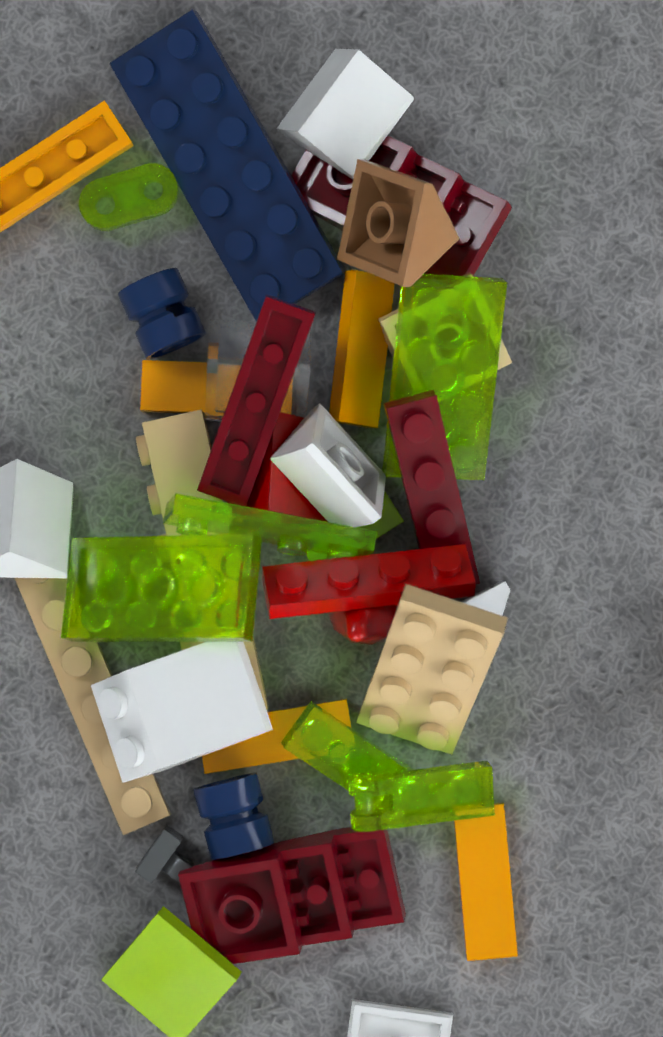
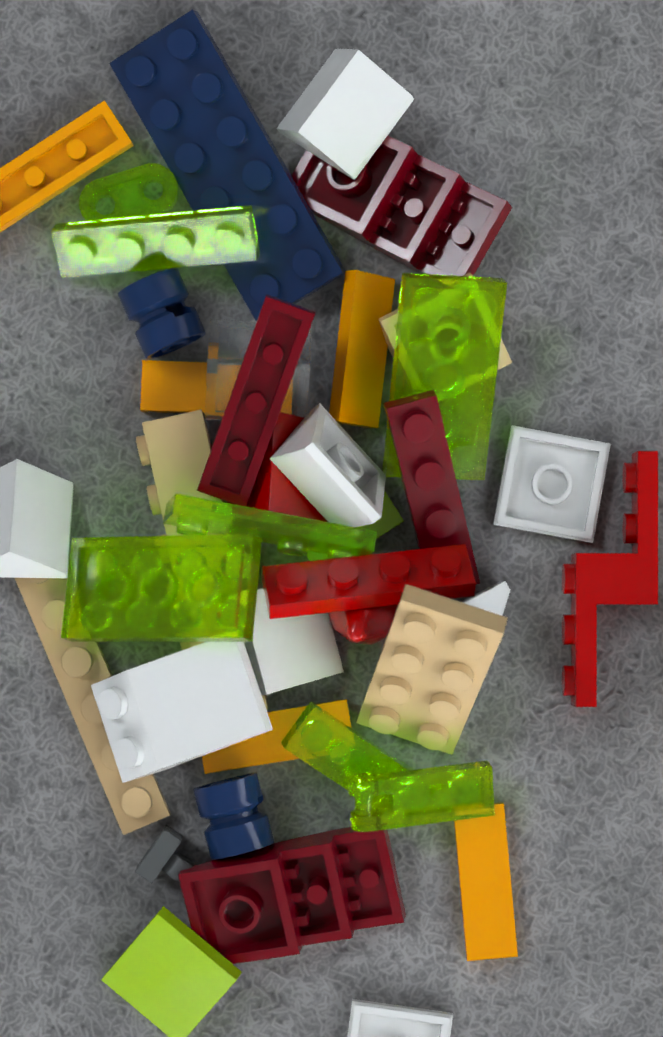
medium nougat slope [337,159,460,287] -> none
none -> clear neon green plate [51,205,260,278]
none -> white tile [230,588,344,696]
none -> white tile [493,425,611,543]
none -> red bracket [562,451,658,707]

